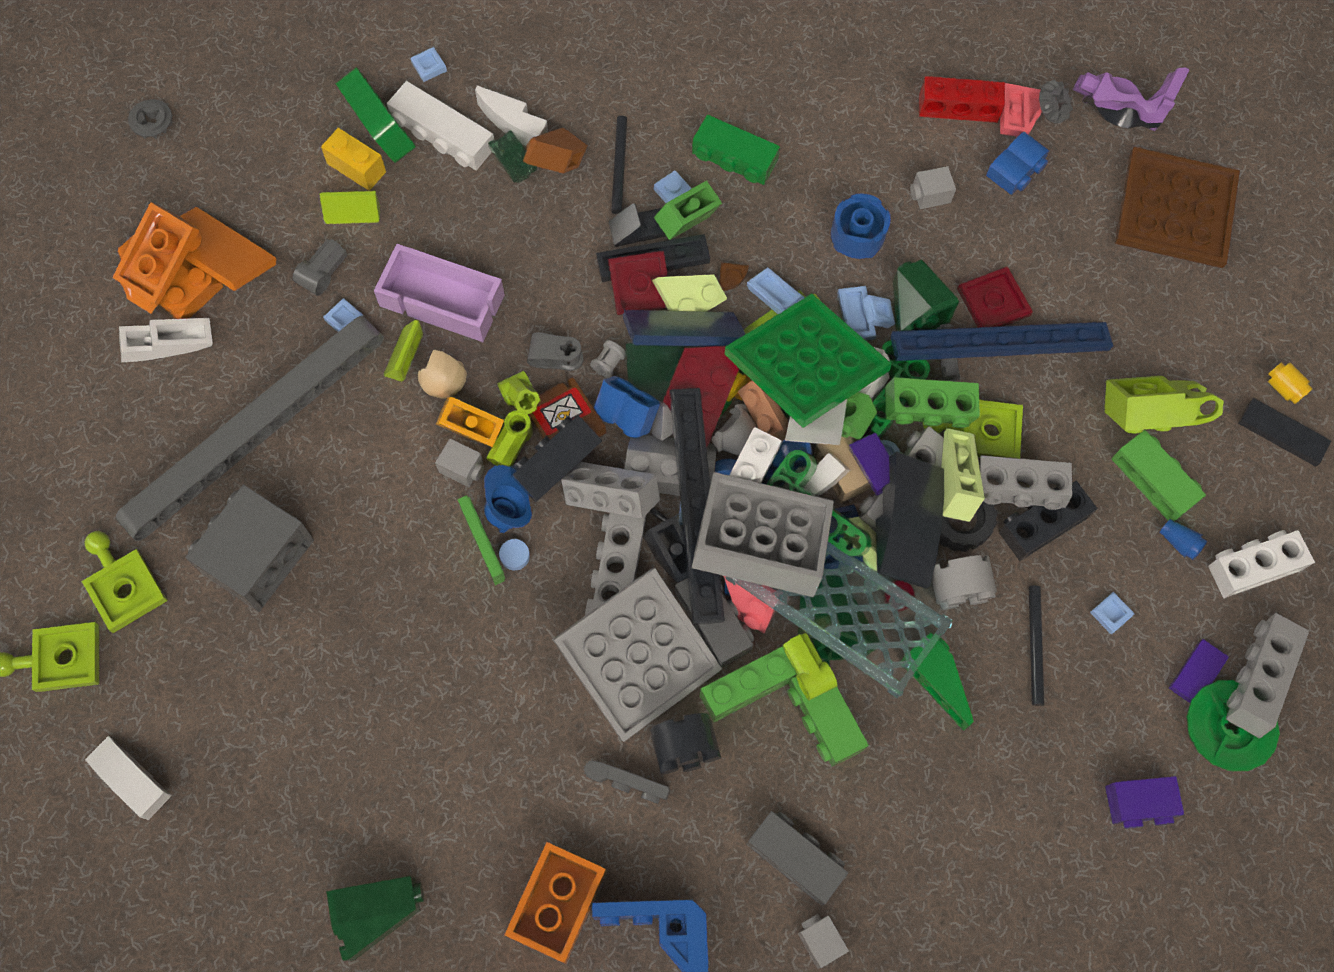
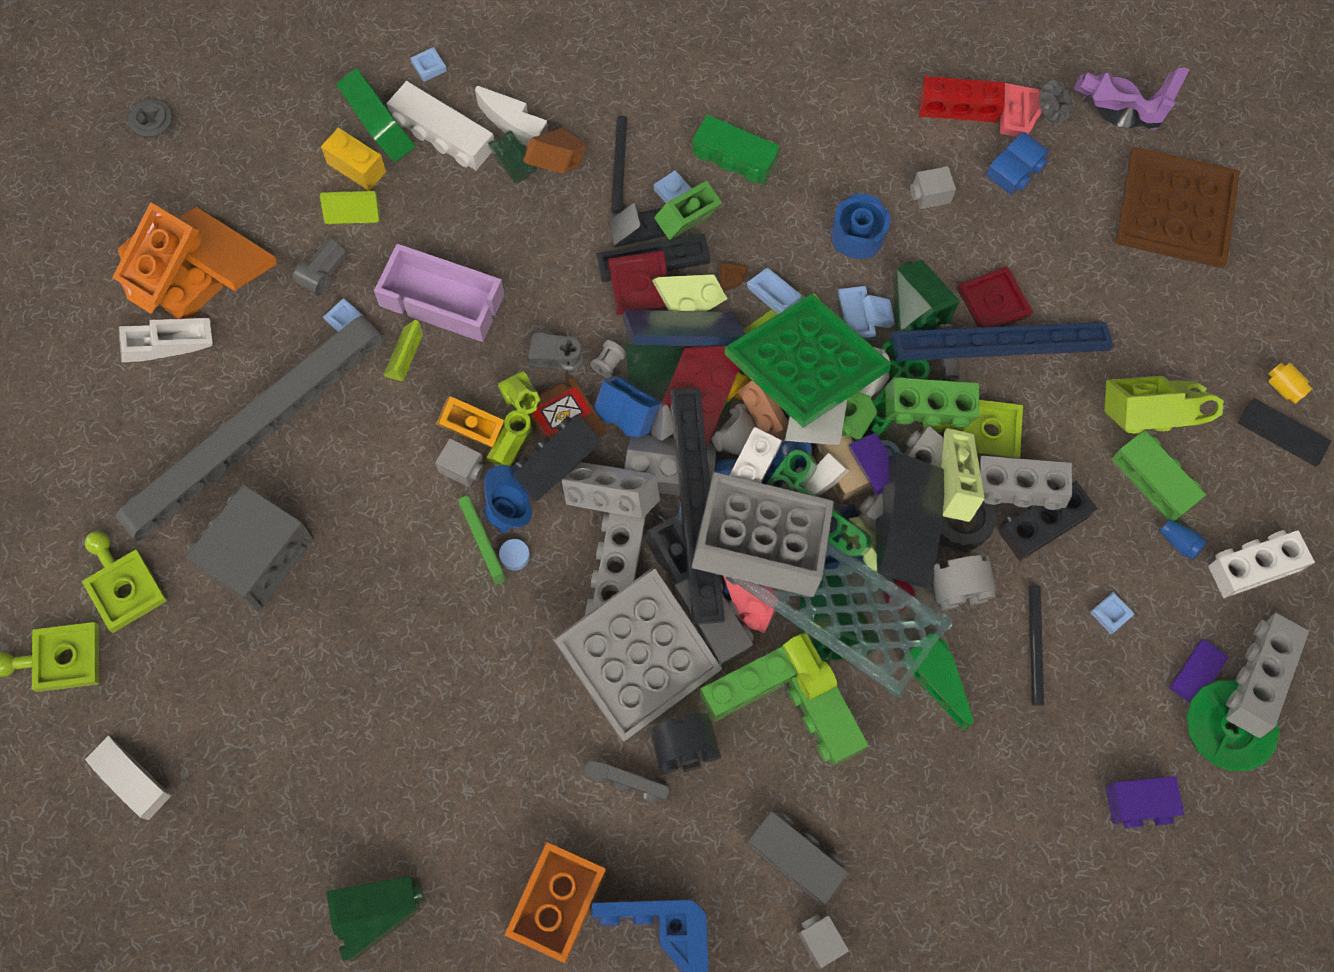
tan hair [418,350,467,399] -> none

